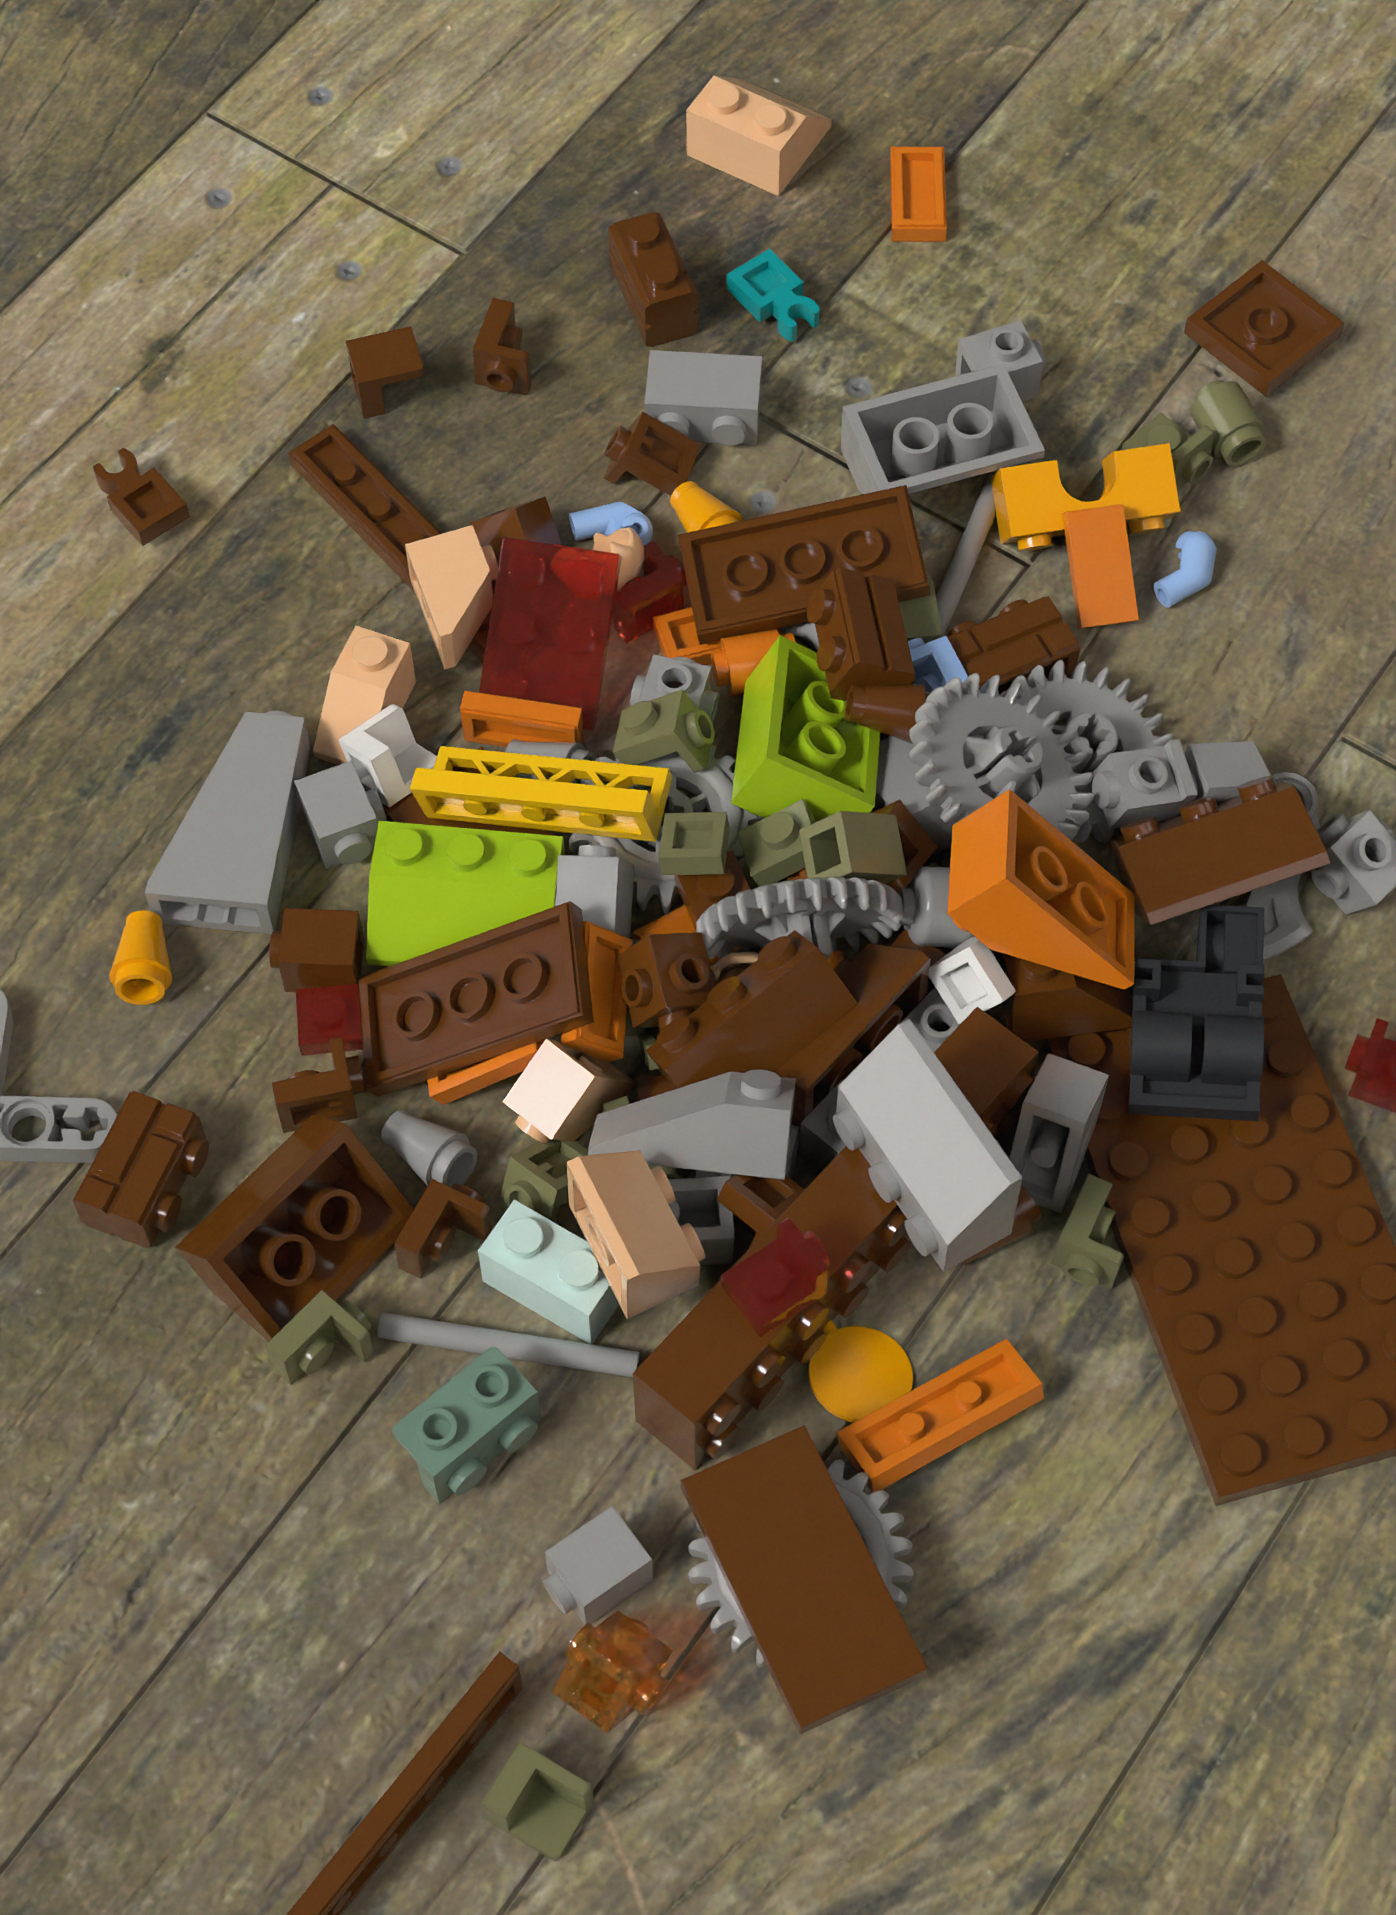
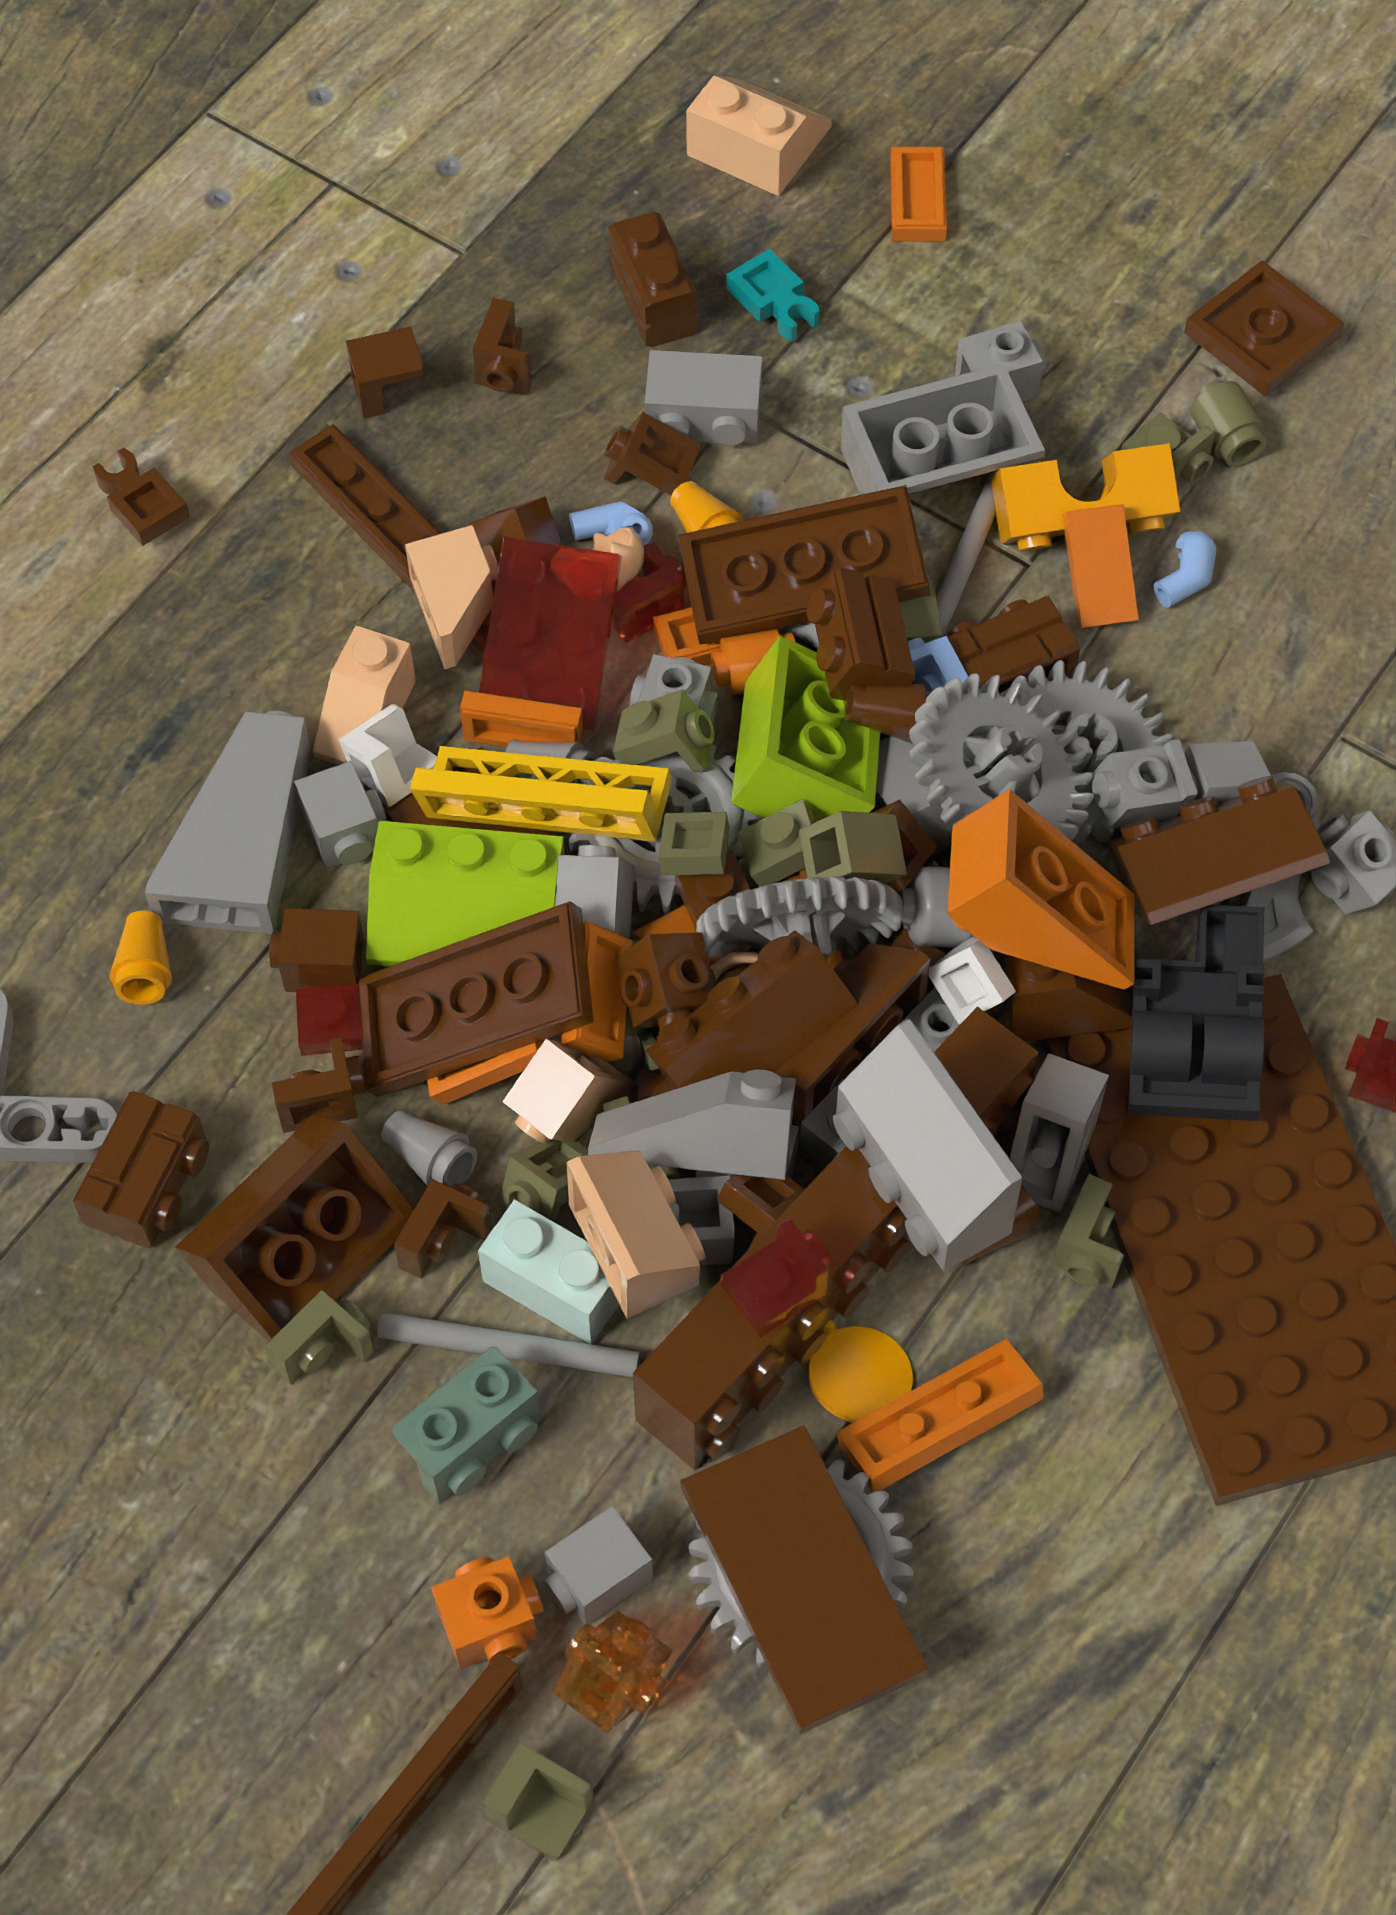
none -> orange brick [431,1556,544,1670]

